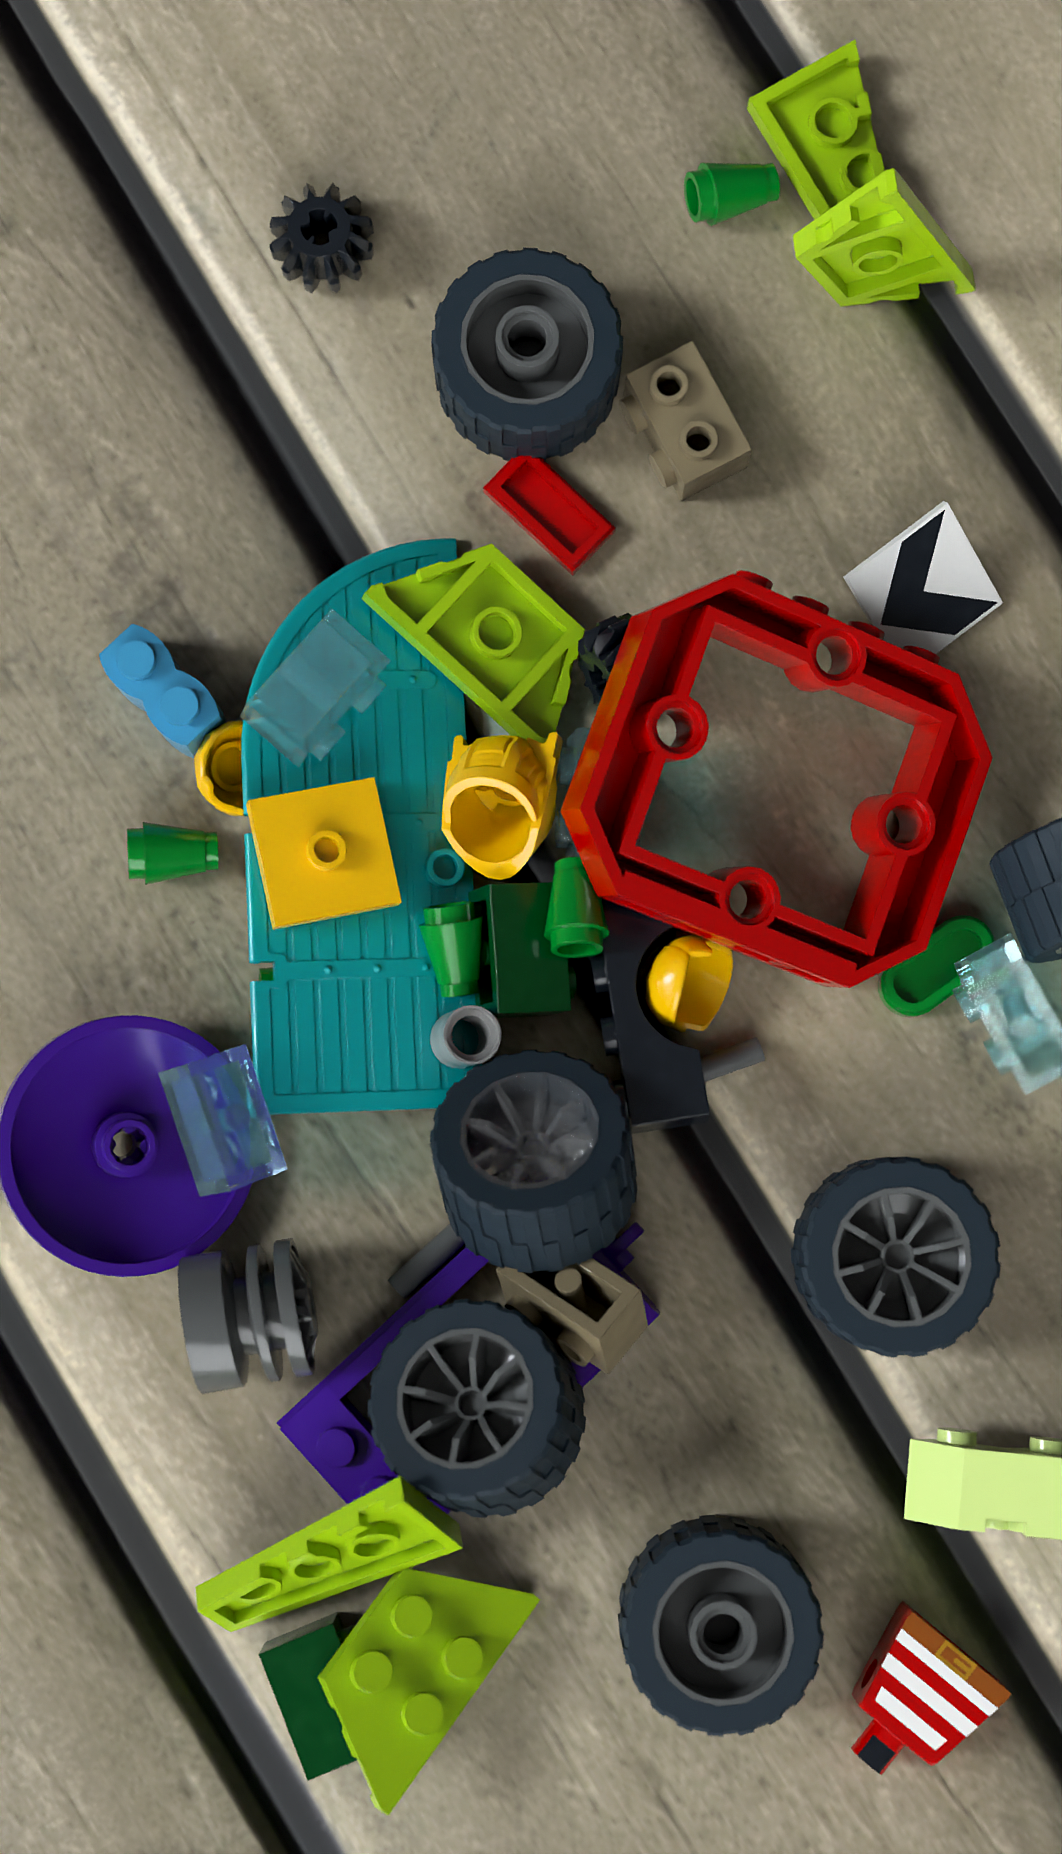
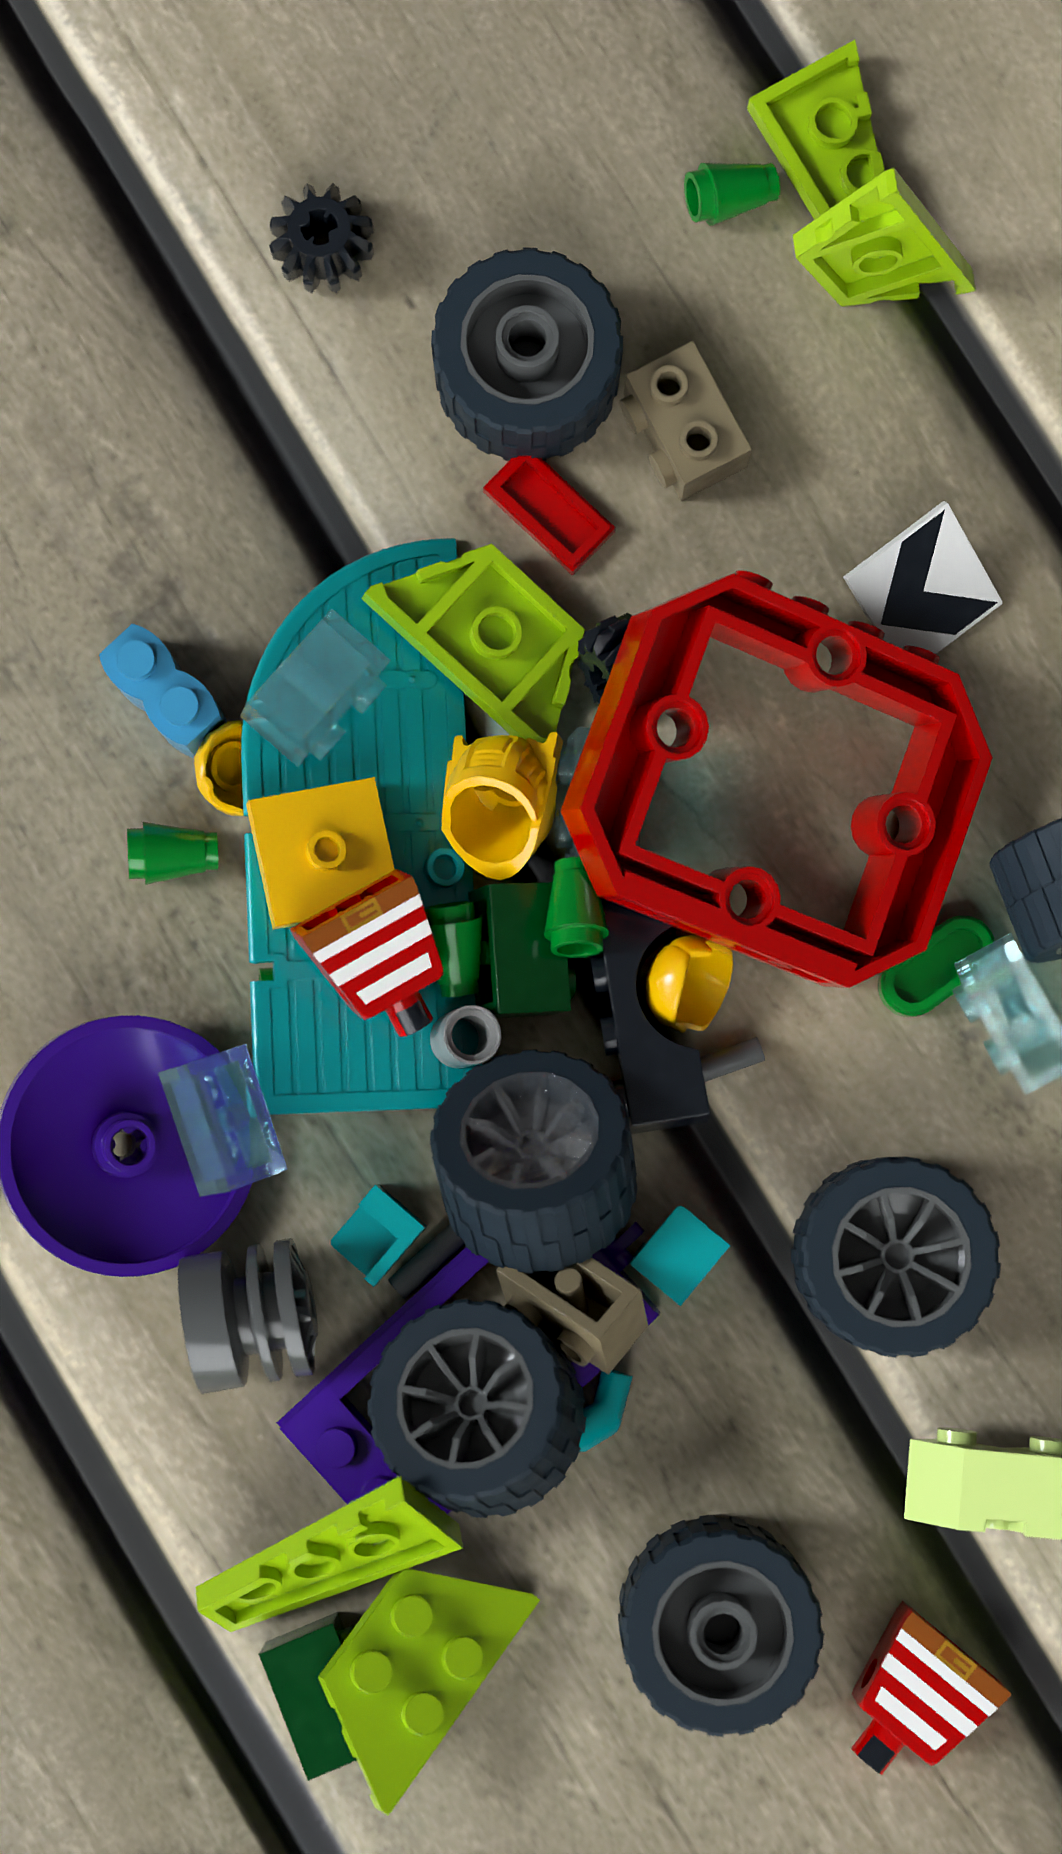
none -> torso [290,869,444,1037]
none -> teal panel [331,1184,427,1287]
none -> teal arm [579,1370,633,1452]
none -> teal panel [629,1206,730,1306]

